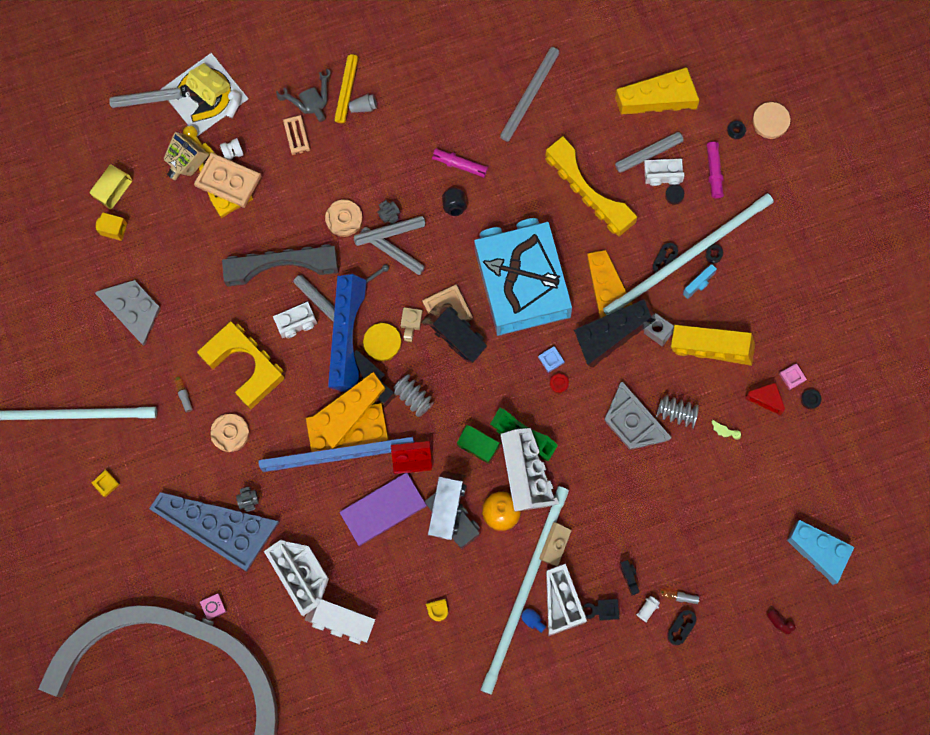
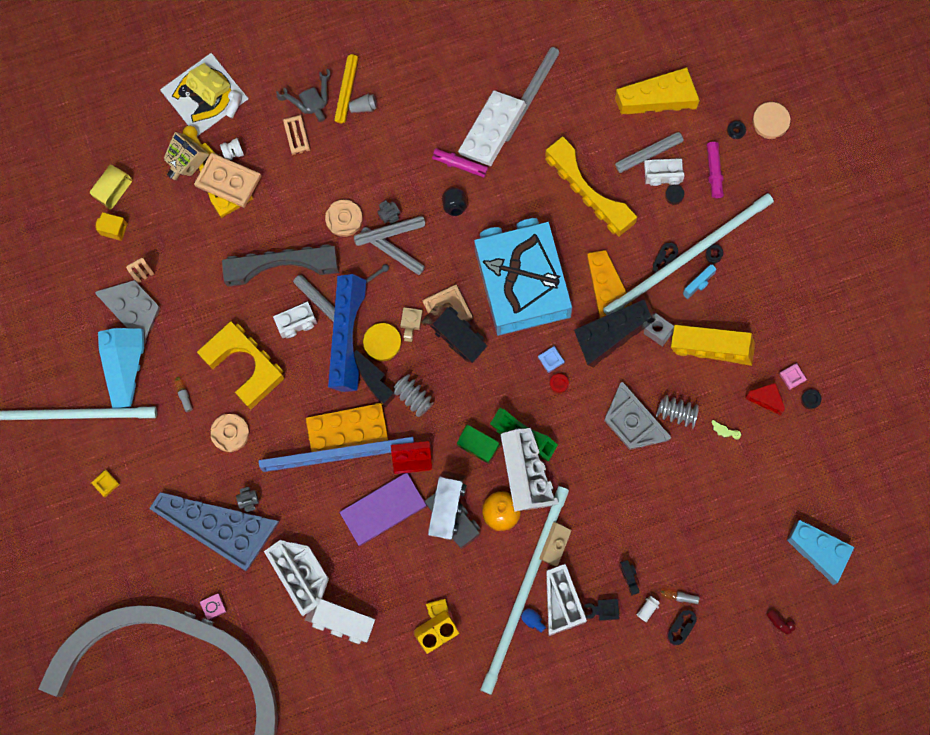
light grey axle [109,88,182,108] -> none
light orange wing [311,372,386,449] -> none
none -> medium azure wedge [98,328,144,408]
none -> light nougat tile [126,258,154,283]
none -> yellow piece [414,611,459,654]
none -> white plate [458,91,526,166]

